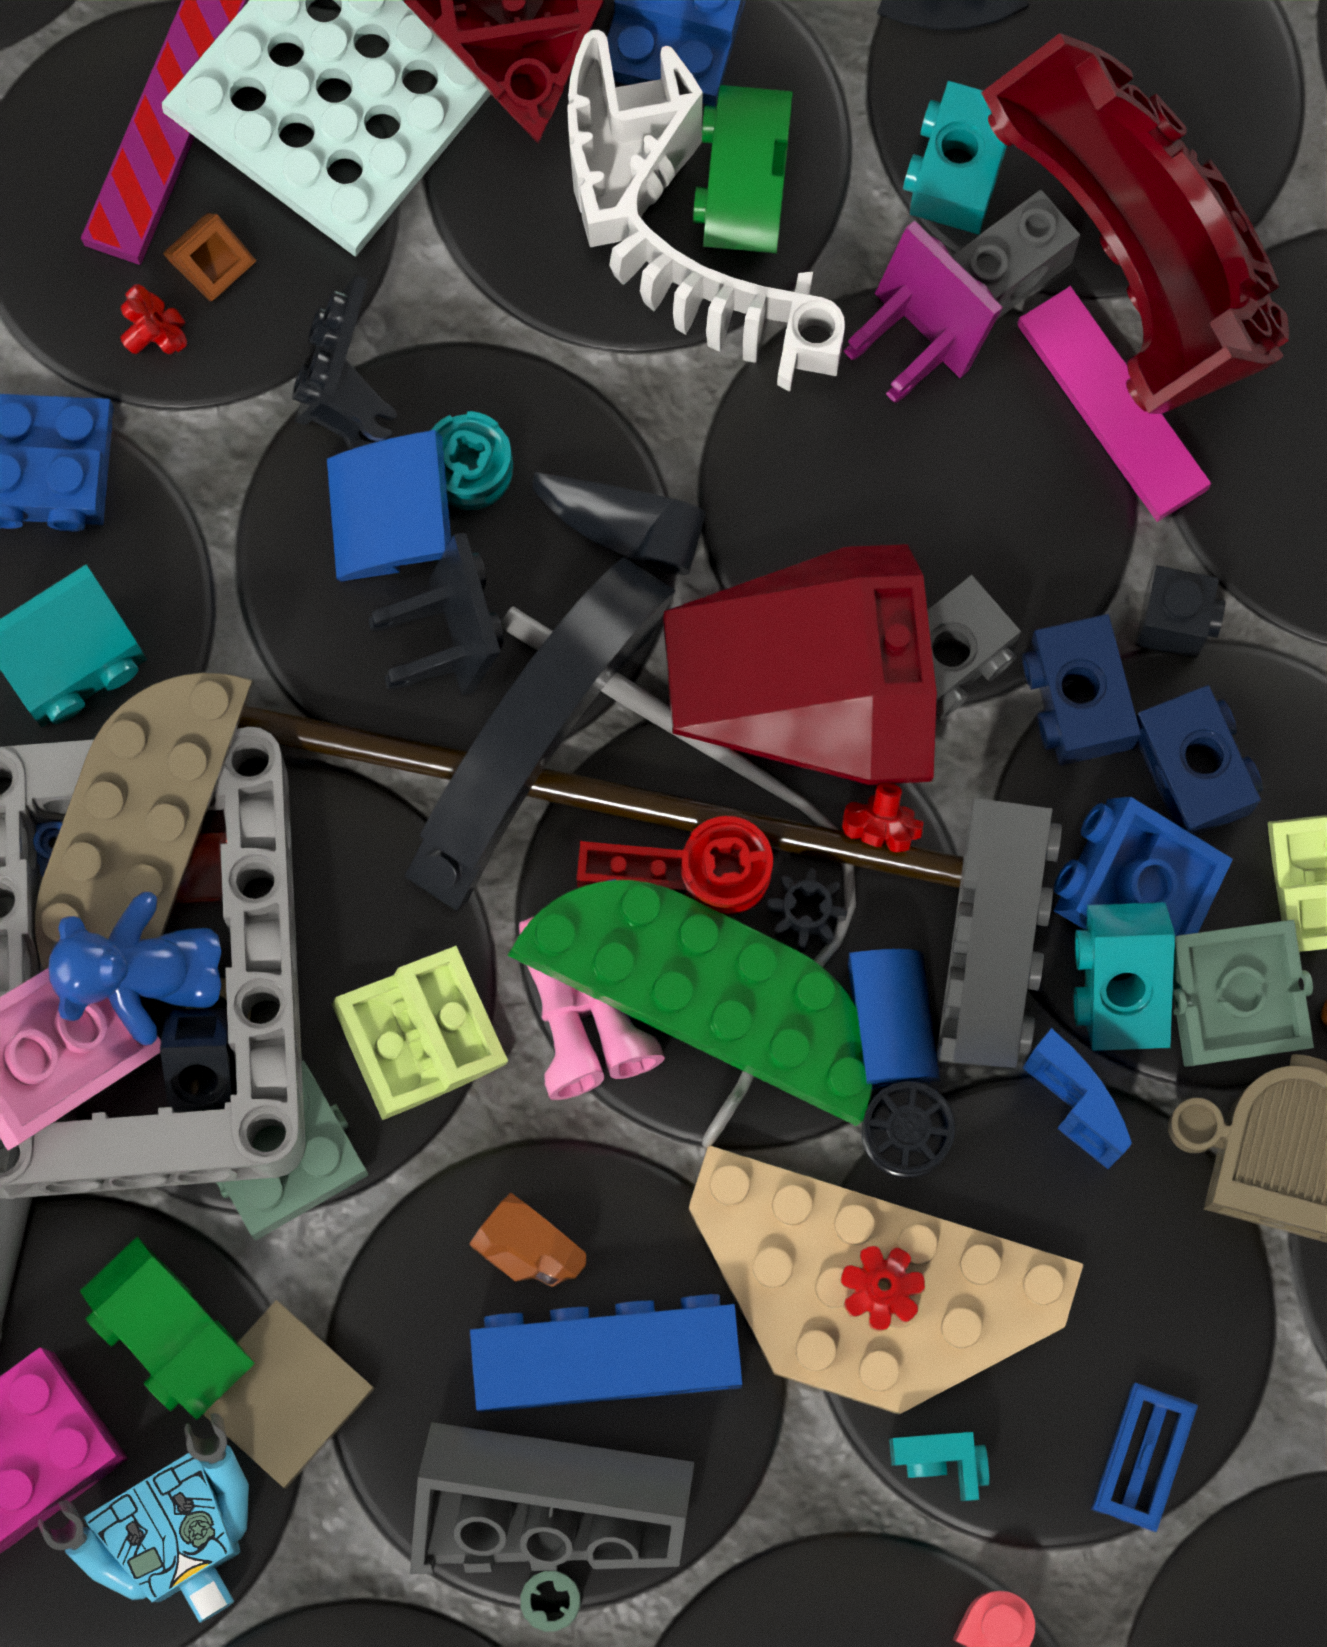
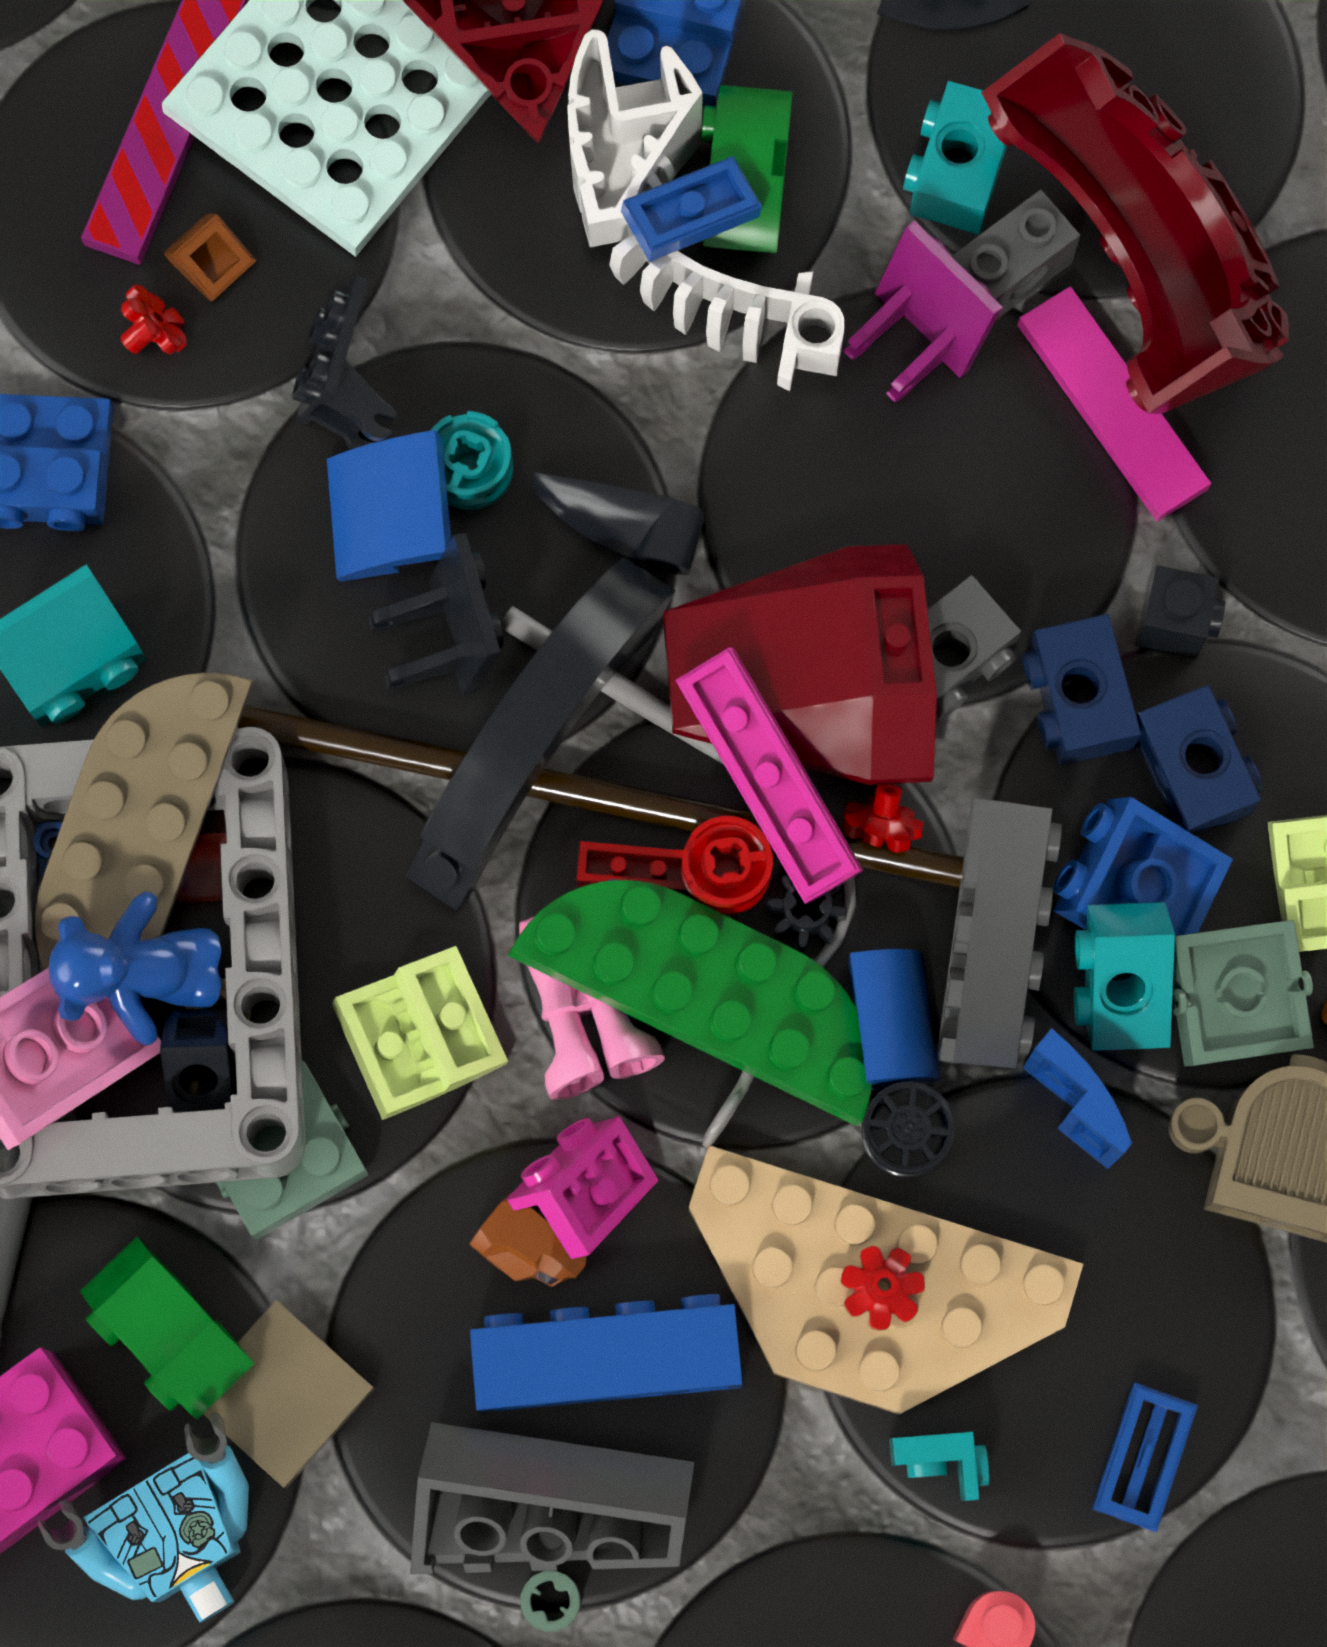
none -> dark pink bracket [507,1116,659,1259]
none -> blue plate [621,156,762,262]
none -> dark pink tile [675,647,864,904]

